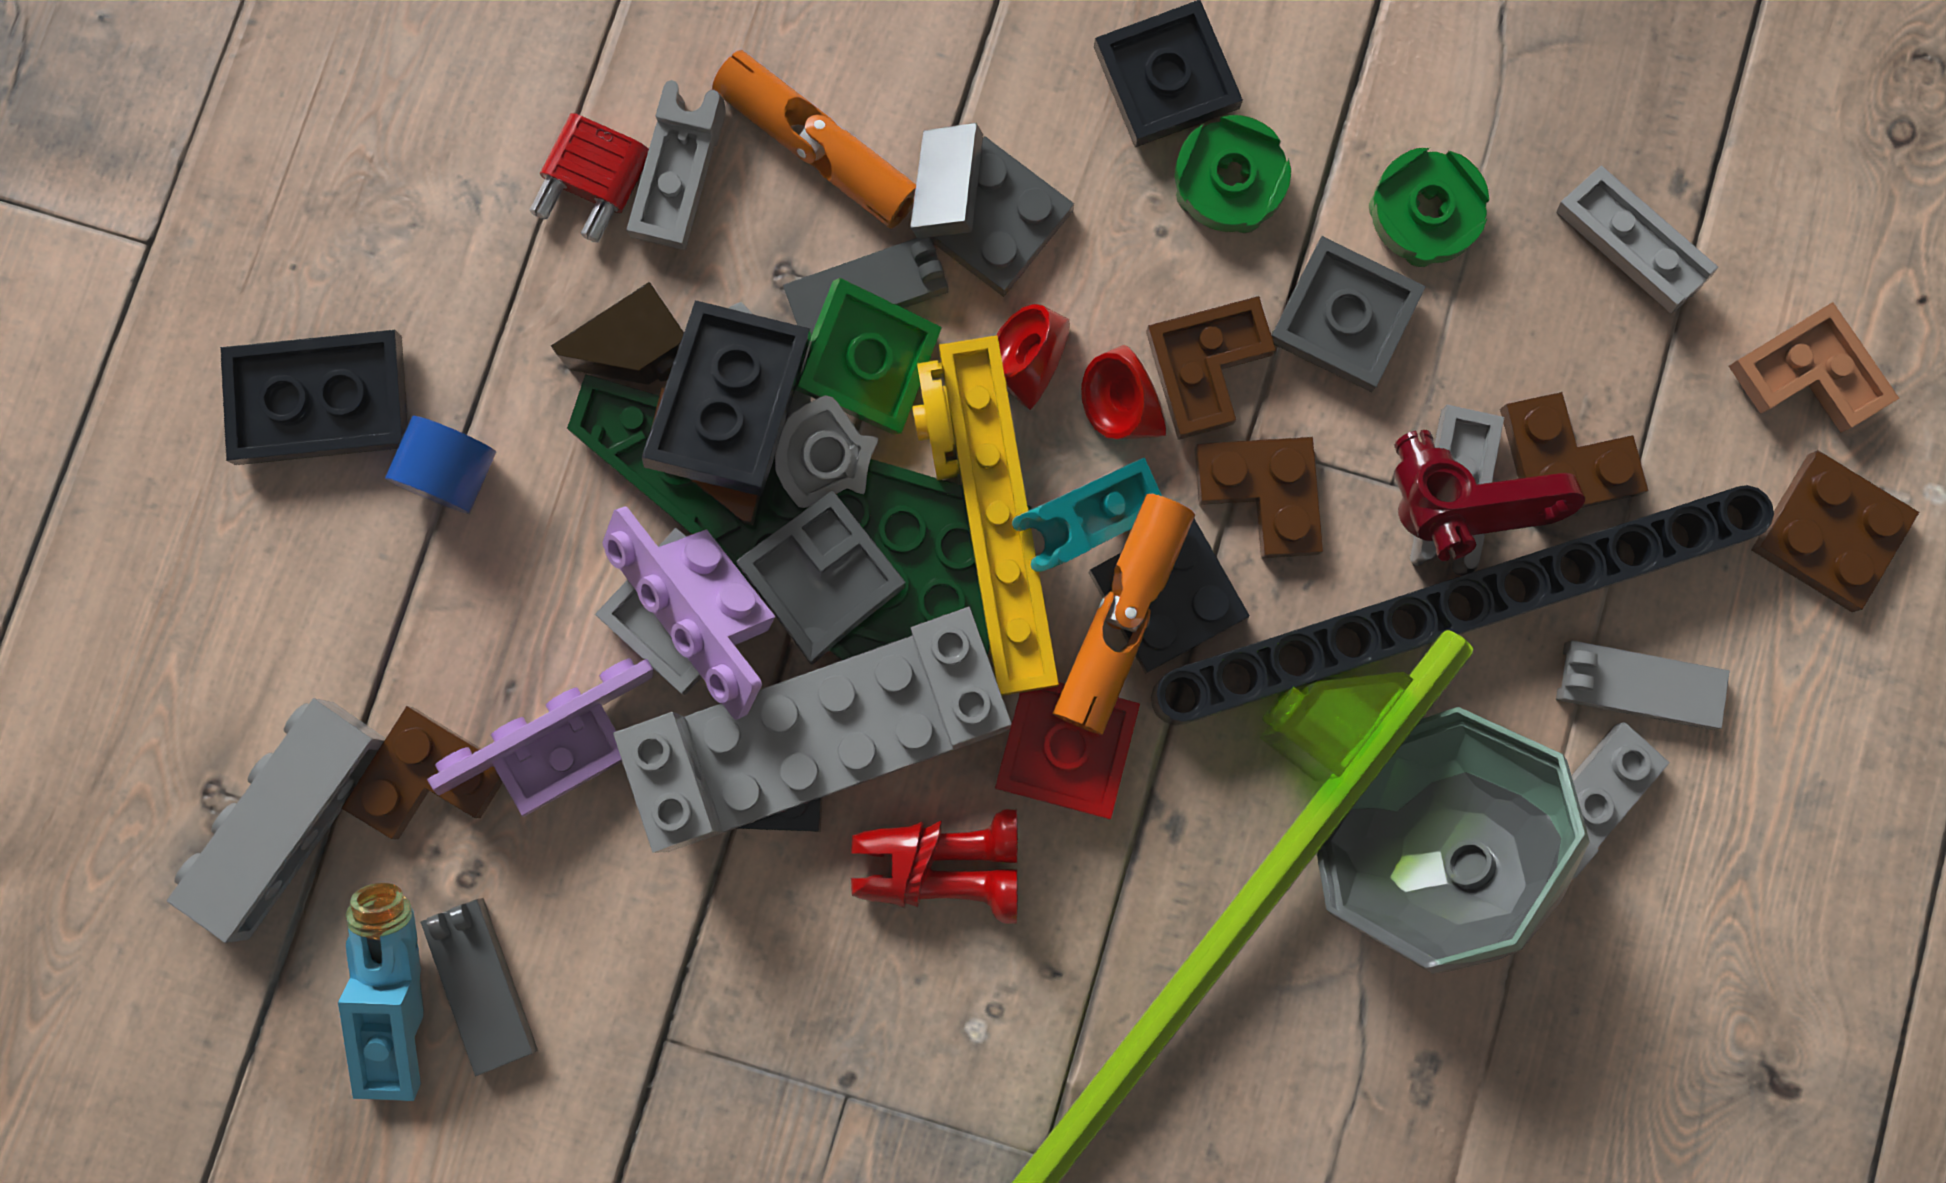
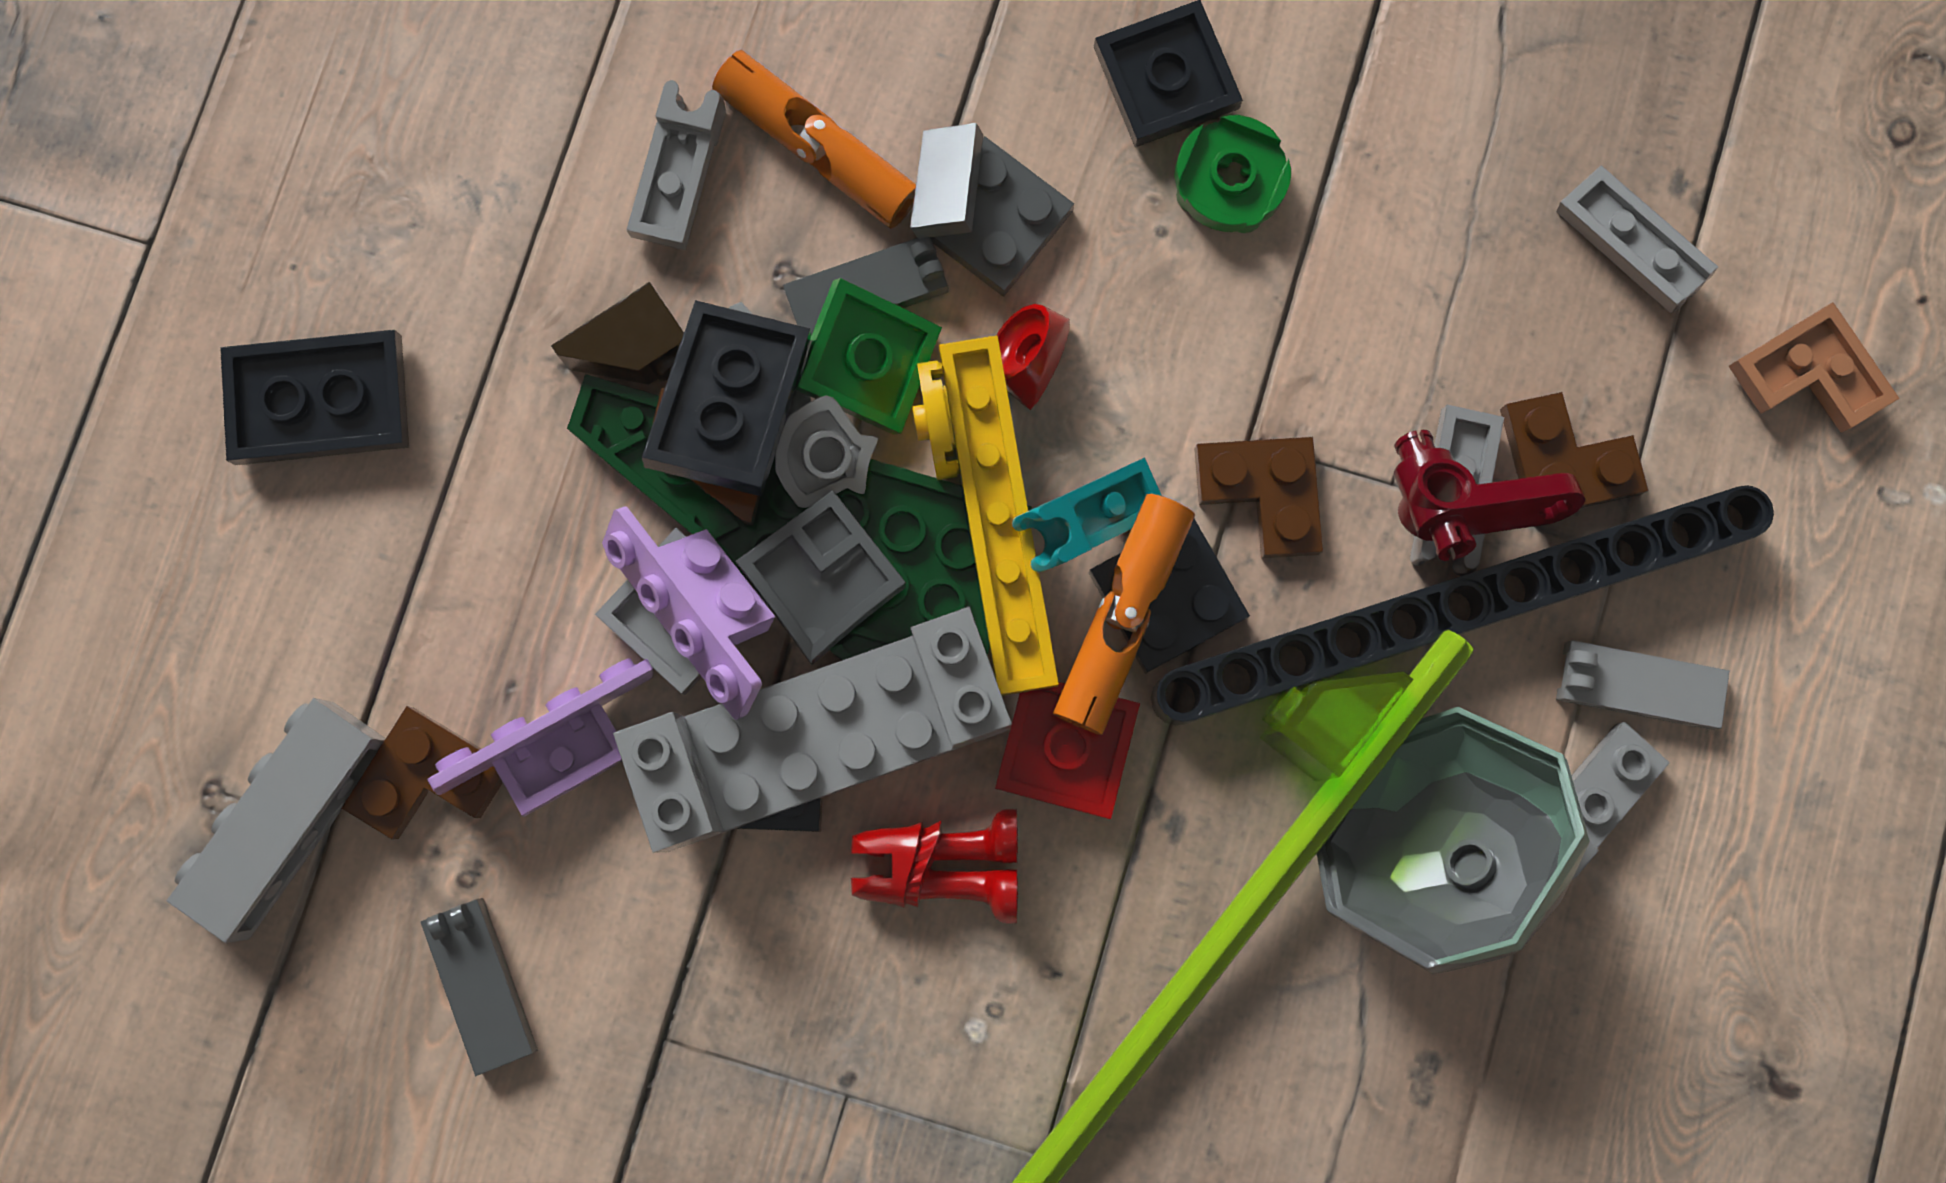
medium azure plate [338,883,424,1101] -> none
blue piece [385,416,497,514] -> none
red piece [530,113,649,243] -> none
red piece [1081,345,1166,439] -> none
reddish brown plate [1146,296,1276,440] -> none
dark grey plate [1271,236,1426,393] -> none
green plate [1369,148,1489,267] -> none
reddish brown plate [1751,450,1920,612] -> none

